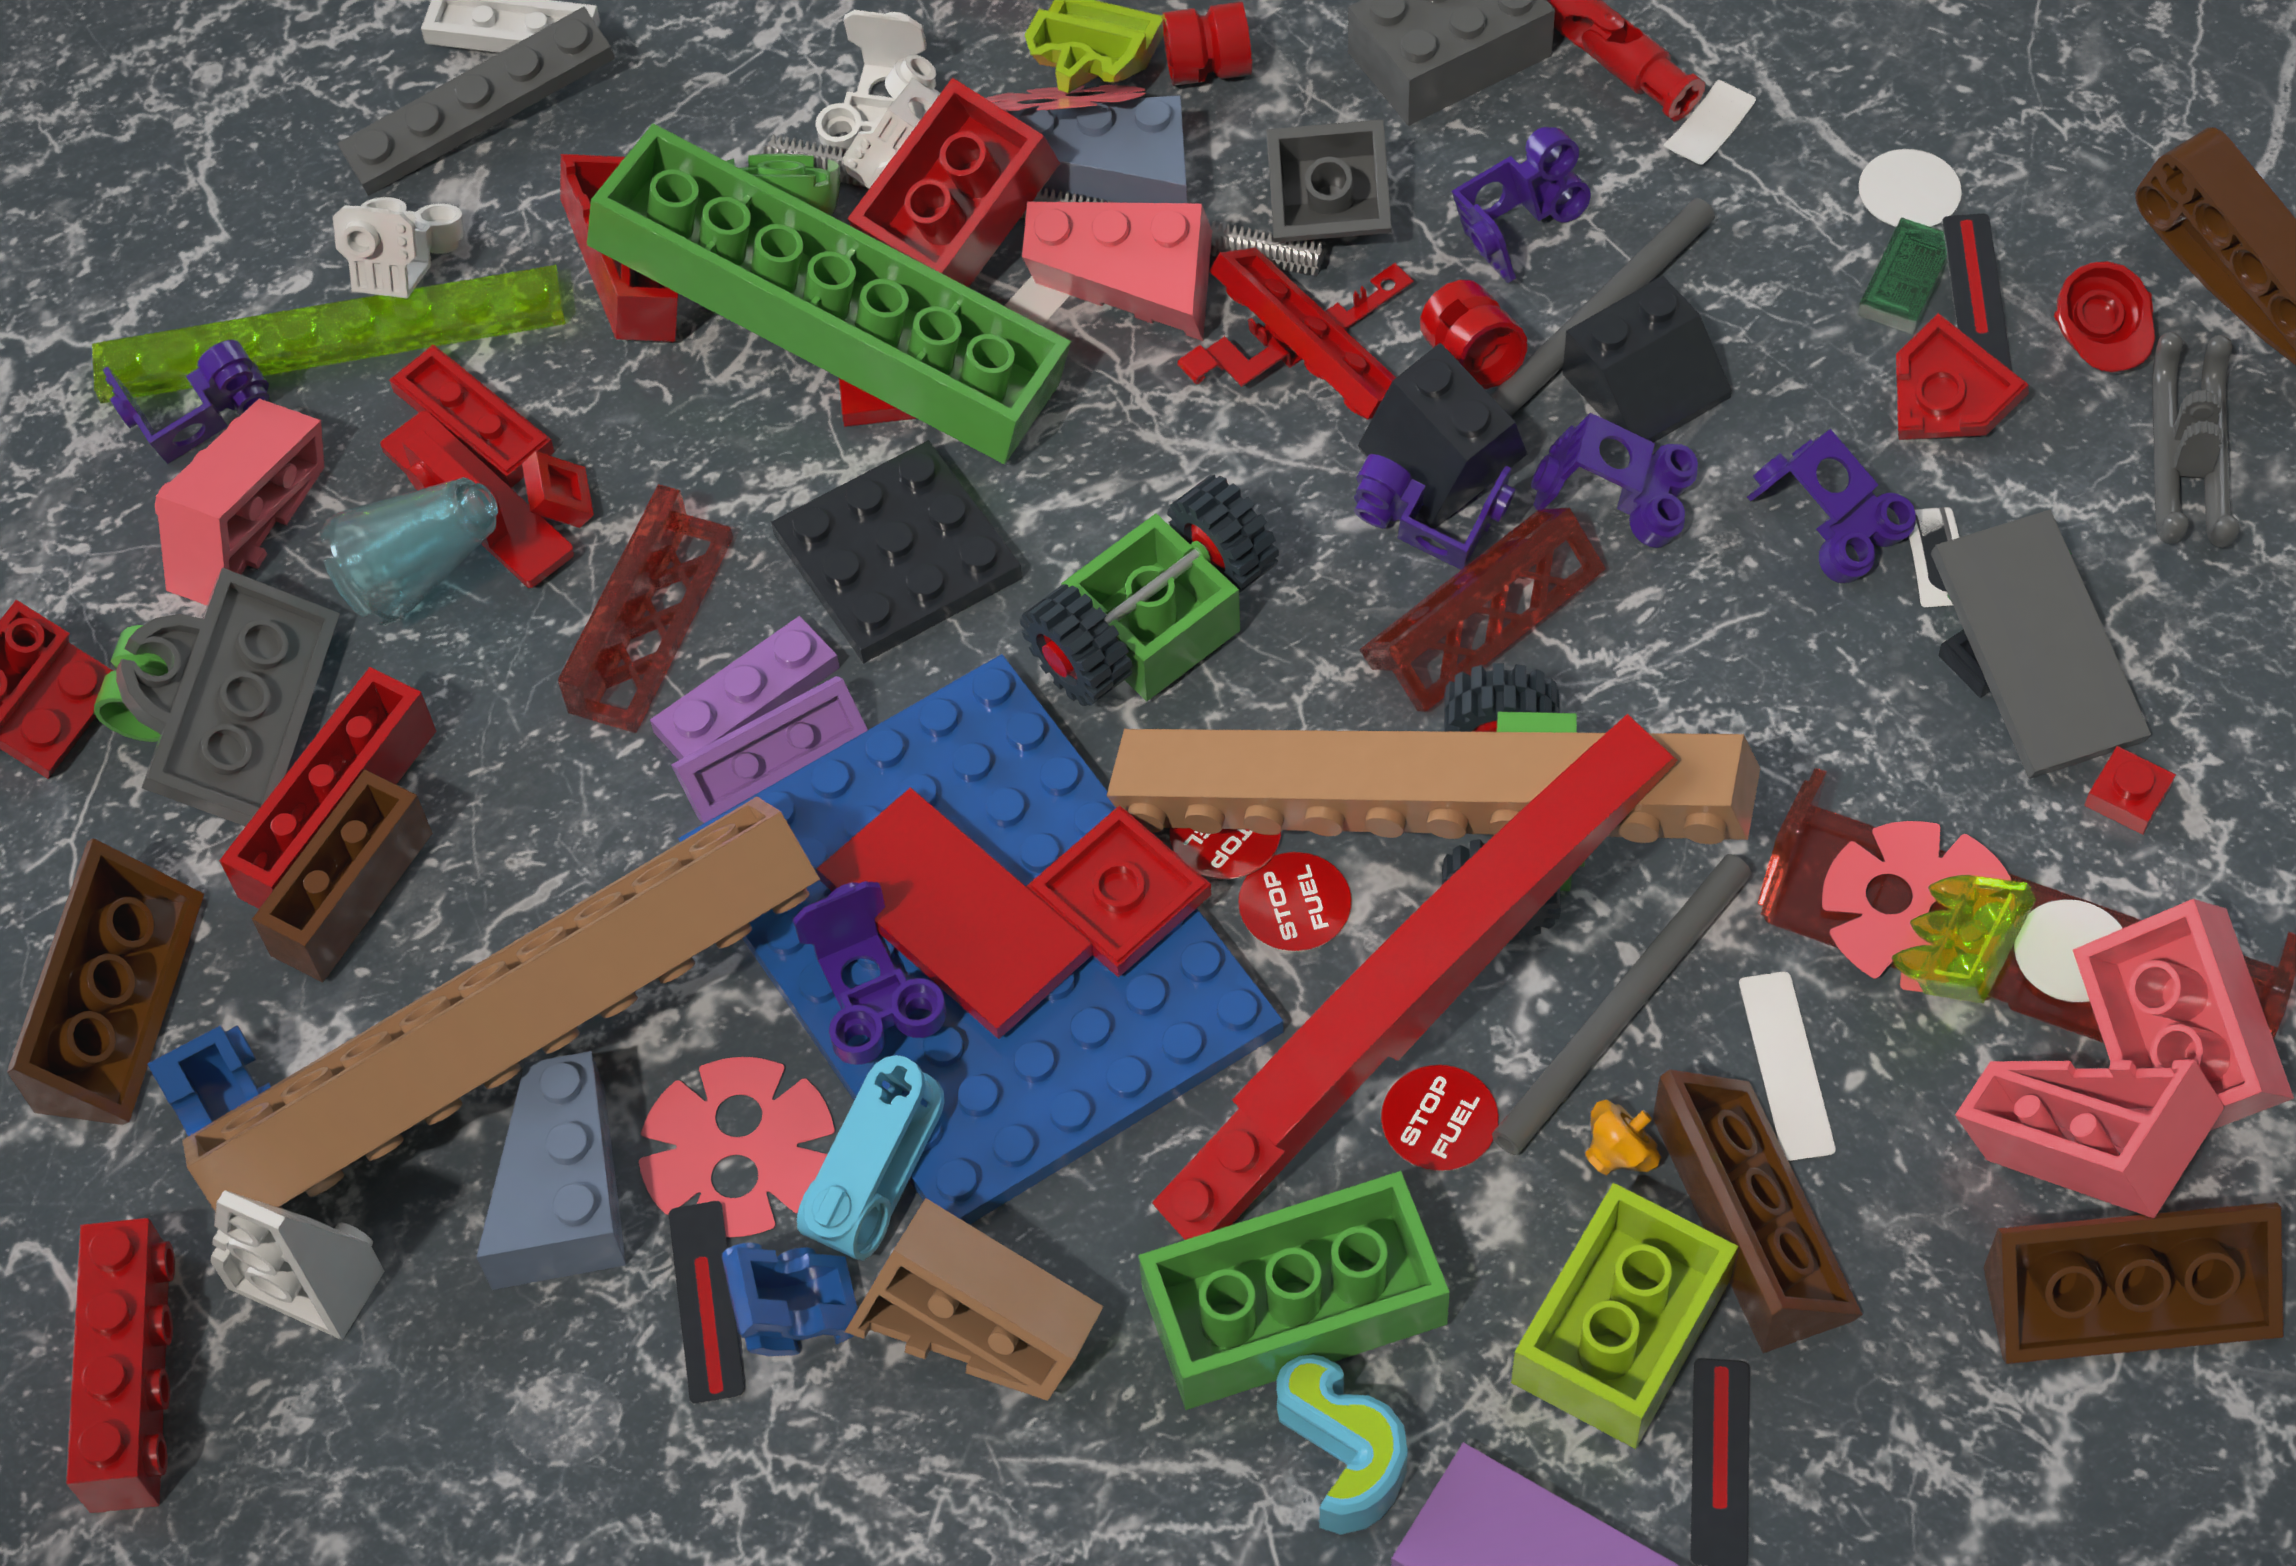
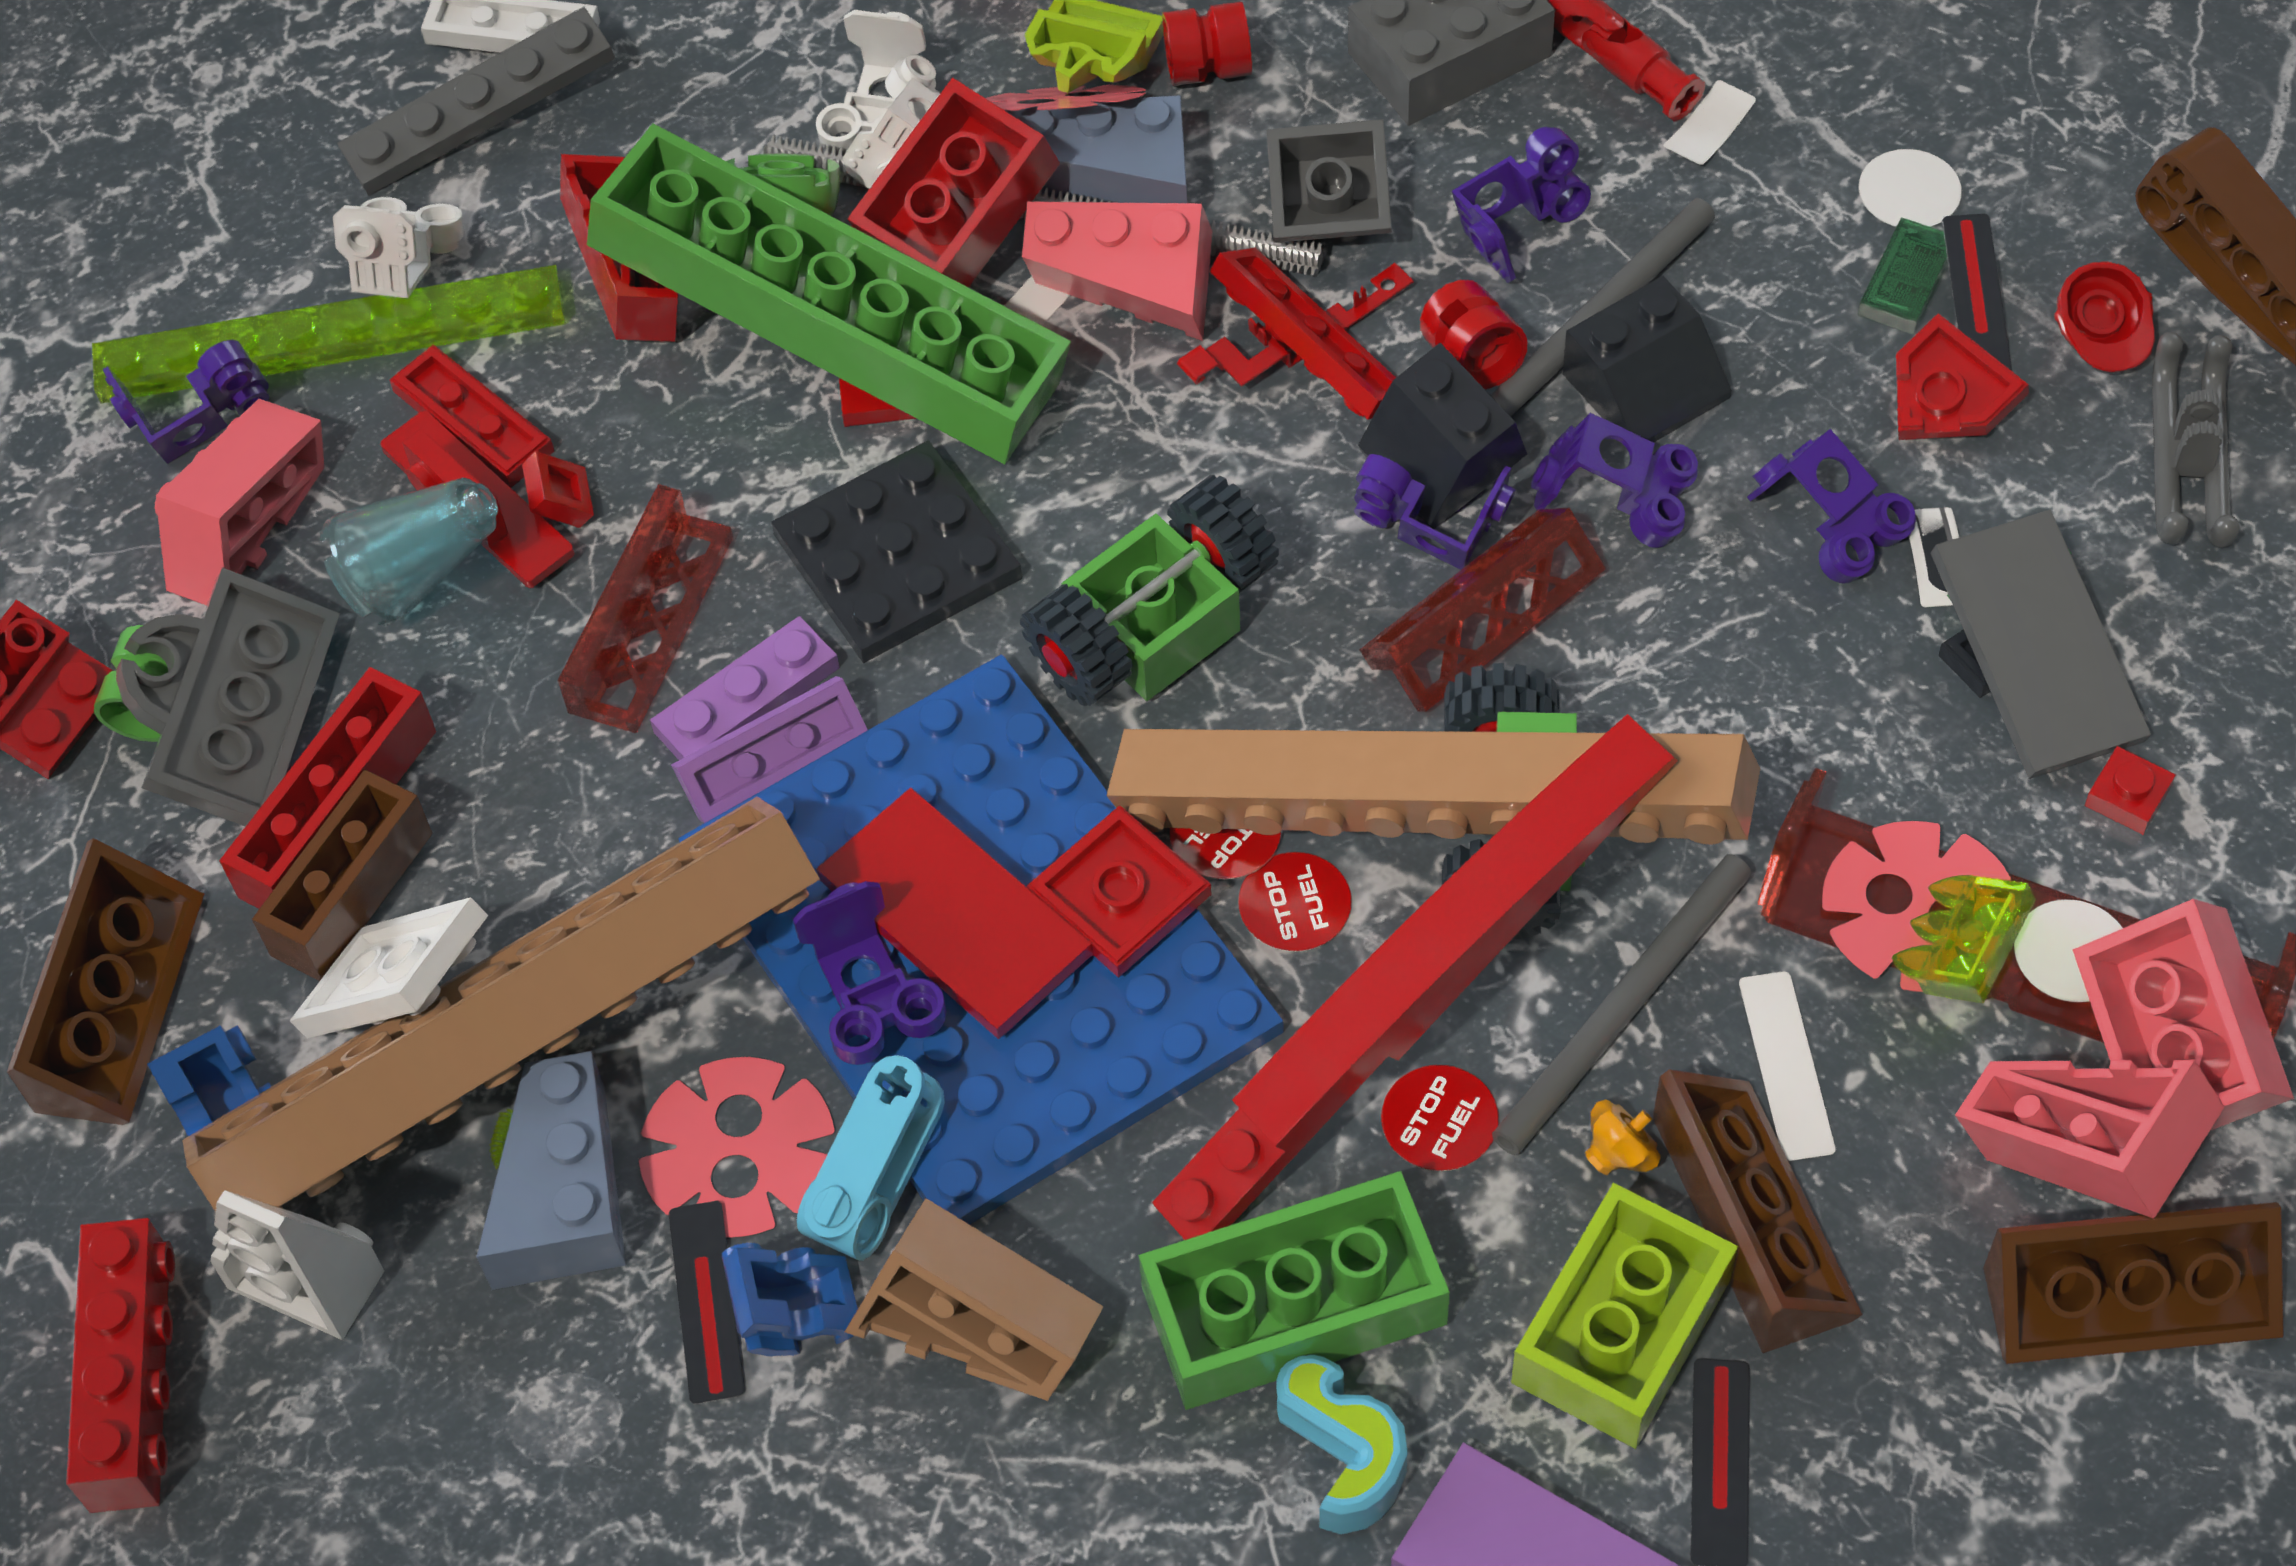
none -> white plate [290,897,488,1039]
none -> clear neon green leg [489,1108,513,1170]

